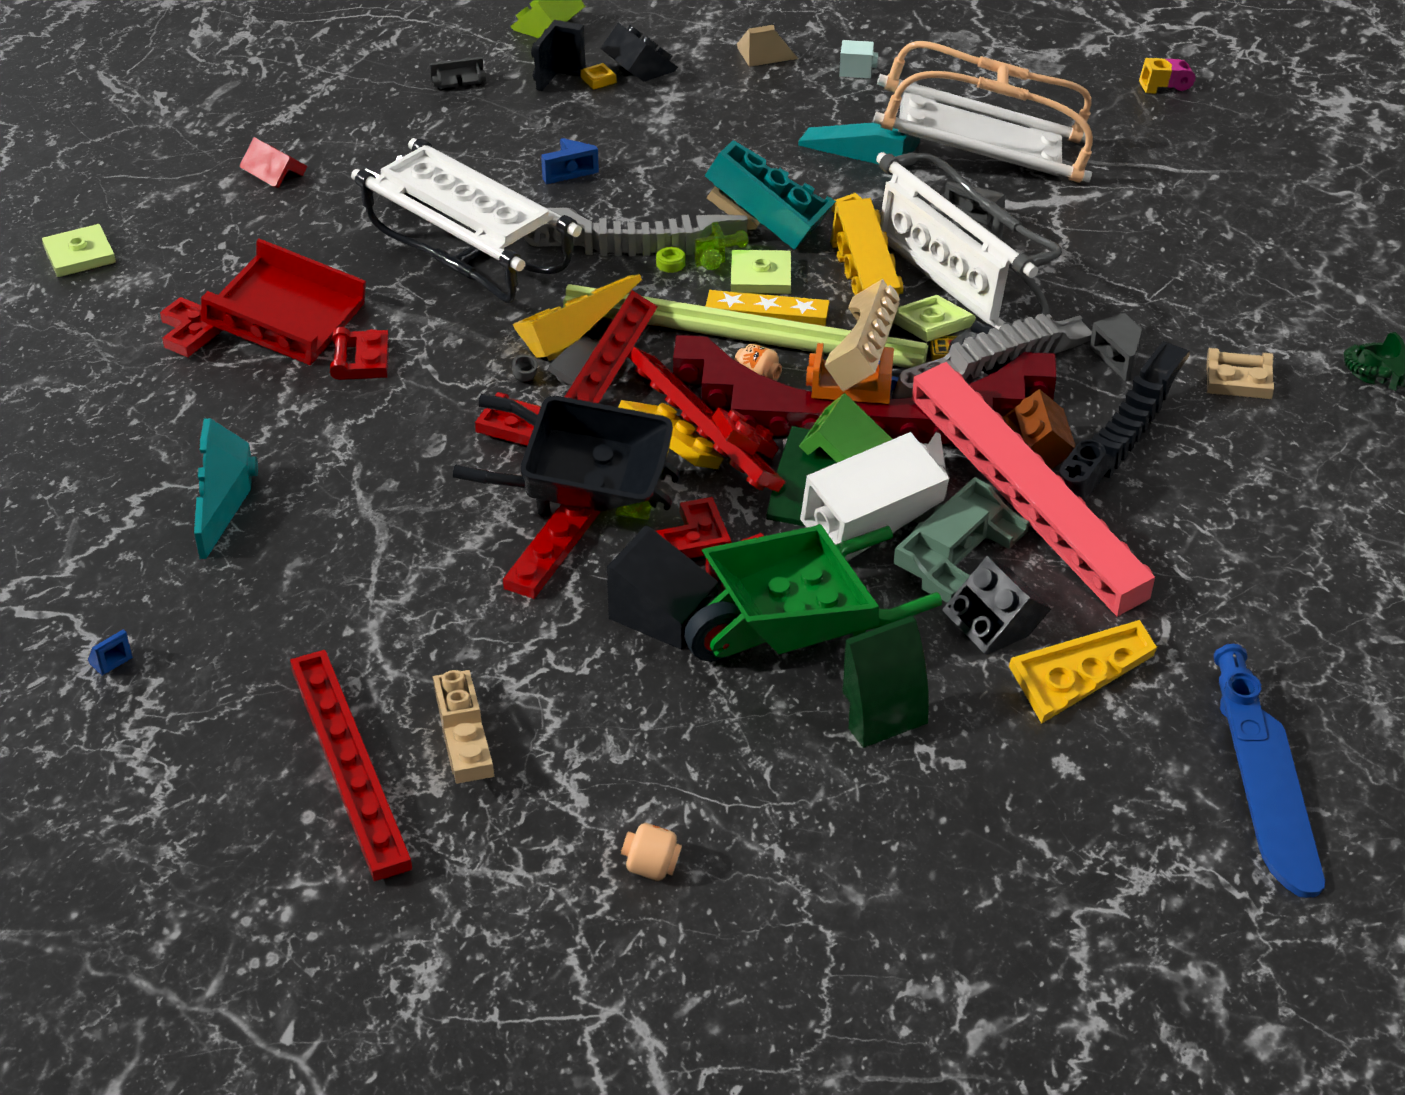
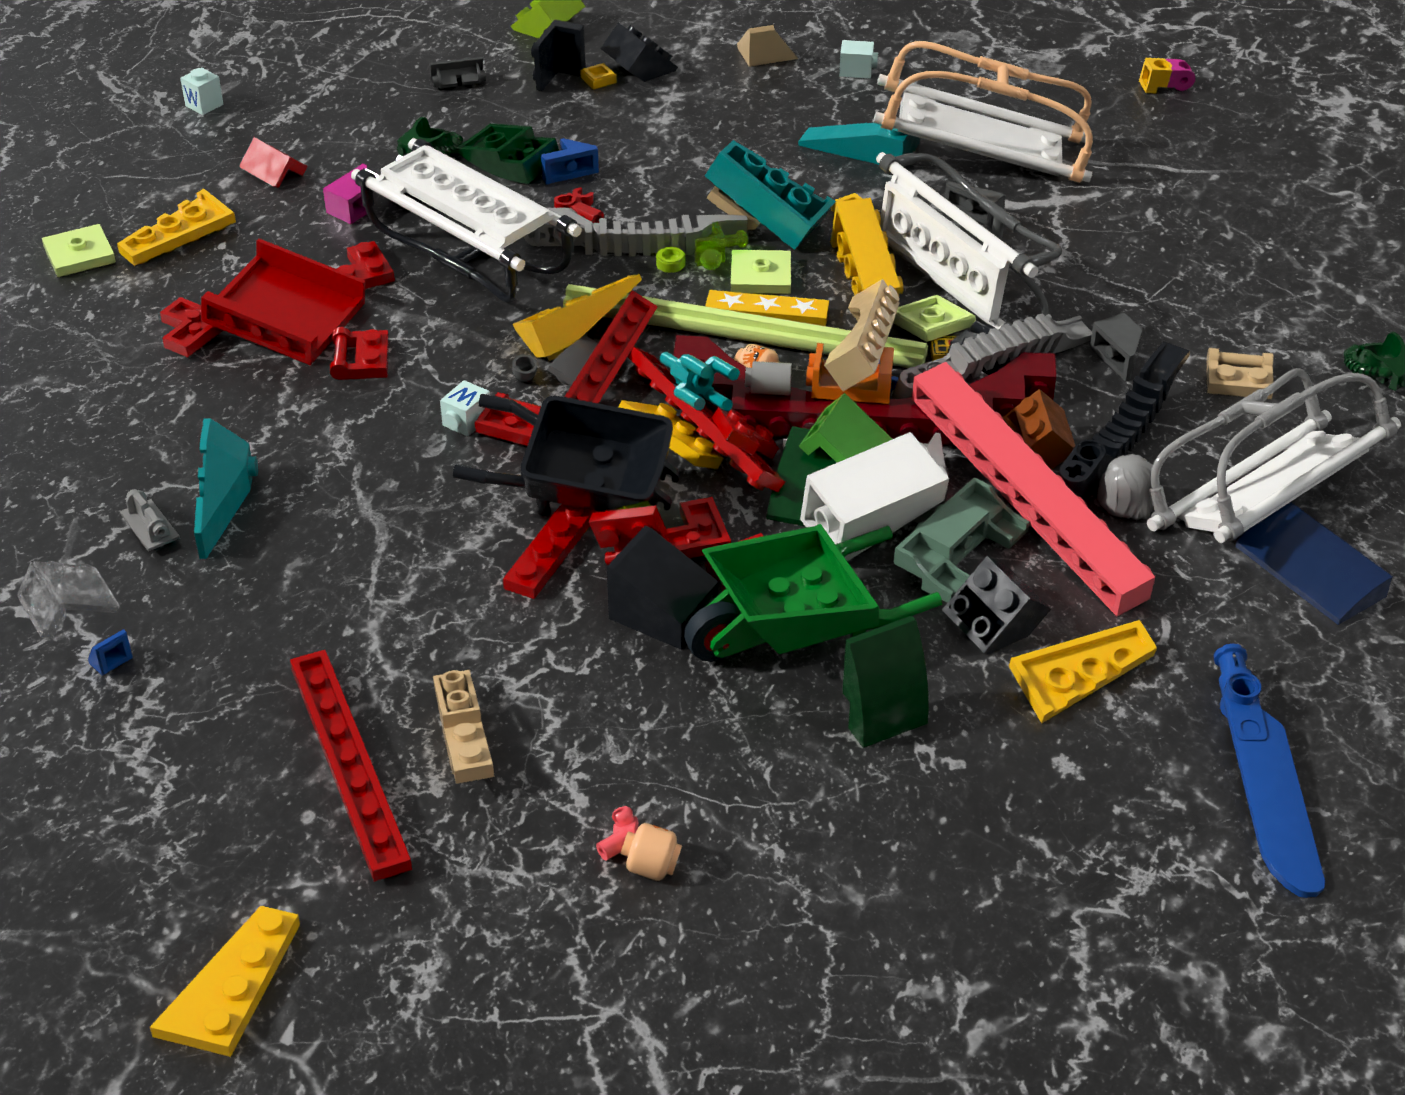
none -> clear bracket [17,561,120,638]
none -> yellow wing [117,188,236,266]
none -> light grey hinge [120,489,180,551]
none -> yellow wing [150,906,300,1057]
none -> light aqua brick [180,67,224,115]
none -> dark pink slope [323,164,367,224]
none -> red plate [336,241,395,289]
none -> dark green piece [397,117,463,158]
none -> light aqua brick [440,380,490,436]
none -> dark green slope [456,123,559,184]
none -> red bar [554,187,604,223]
none -> red plate [589,505,667,565]
none -> coral arm [596,806,639,861]
none -> teal plant [660,352,740,412]
none -> light grey brick [745,361,792,396]
none -> light grey hair [1097,454,1154,520]
none -> piece [1147,368,1401,543]
none -> dark blue slope [1235,502,1393,625]

